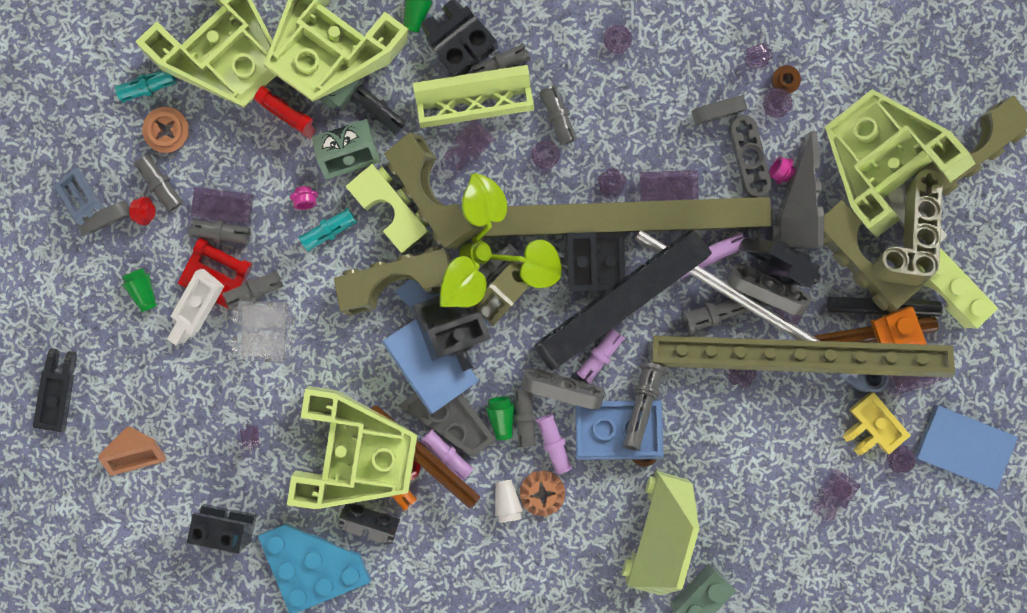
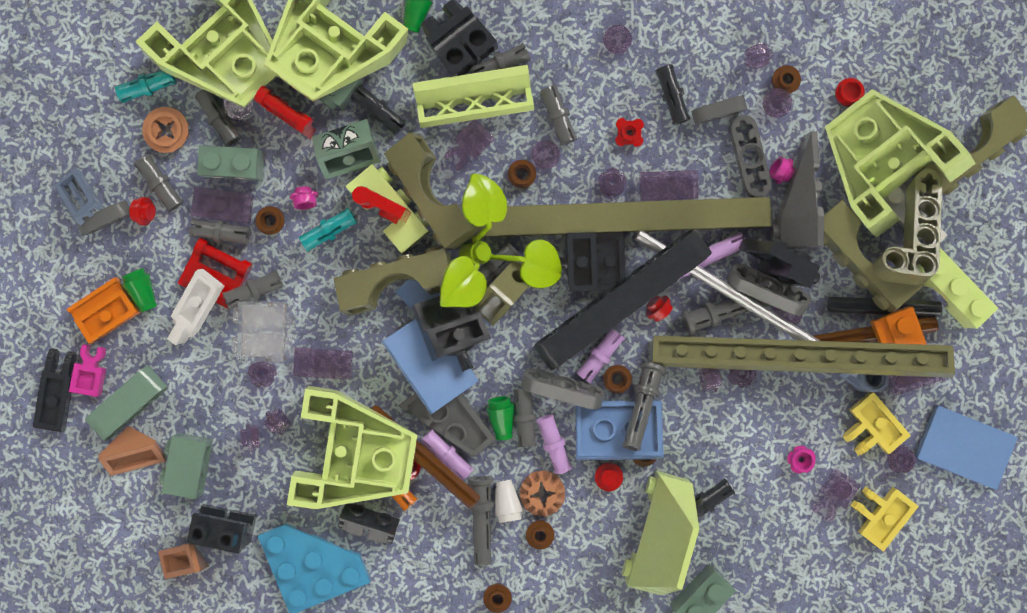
none -> orange plate [67,277,141,344]
none -> dark pink plate [69,344,107,397]
none -> sand green beam [85,365,168,442]
none -> nougat slope [158,543,209,579]
none -> sand green brick [159,433,213,500]
none -> dark grey pin [195,90,241,147]
none -> sand green brick [197,146,265,181]
none -> plate [223,99,253,120]
none -> clear purple plate [248,359,277,387]
none -> reddish brown plate [255,206,285,235]
none -> clear purple plate [264,408,291,435]
none -> clear purple plate [293,347,354,380]
none -> red plate [352,186,411,225]
none -> dark grey pin [468,476,494,566]
none -> reddish brown plate [483,583,512,613]
none -> reddish brown plate [508,160,536,189]
none -> reddish brown plate [526,520,555,550]
none -> red plate [594,462,623,492]
none -> reddish brown plate [603,365,632,393]
none -> red plate [615,118,644,147]
none -> red plate [645,295,673,322]
none -> black pin [655,64,691,125]
none -> black pin [695,478,735,519]
none -> clear purple plate [699,368,722,393]
none -> dark pink plate [787,445,816,474]
none -> red plate [835,78,865,107]
none -> light yellow hinge [851,486,919,552]

